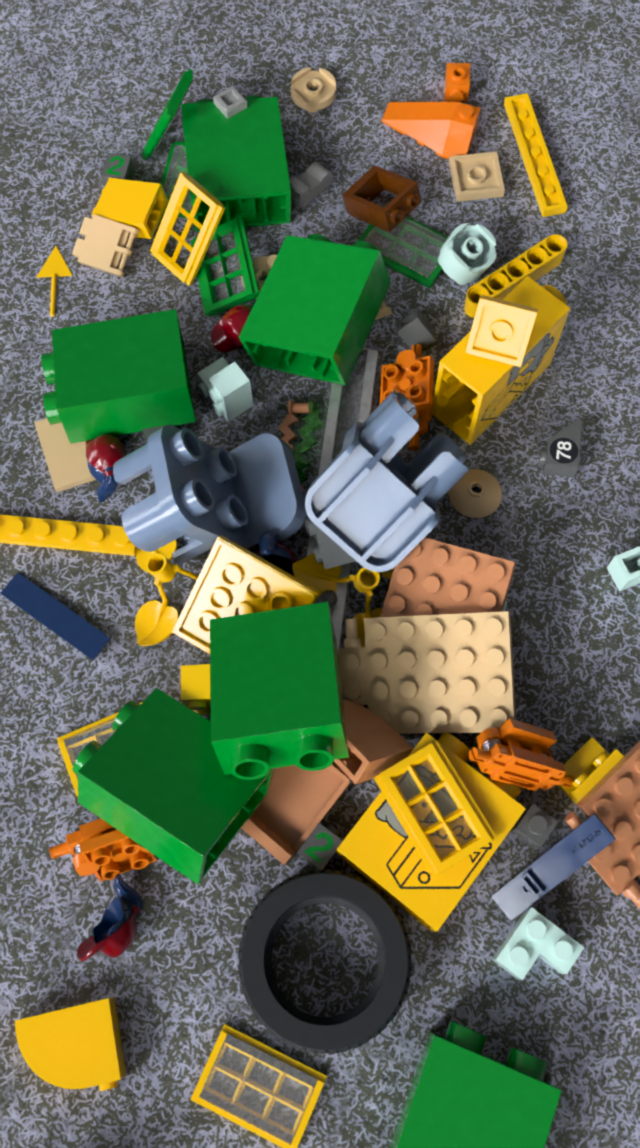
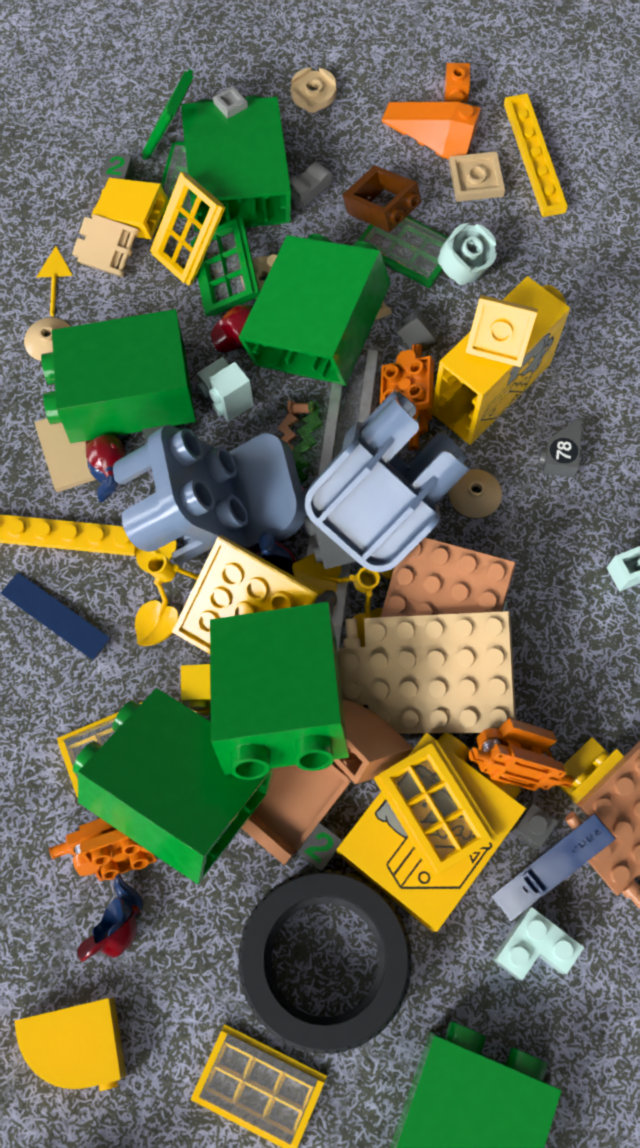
yellow beam [464,234,567,318] -> none
none -> tan dish [24,317,71,361]

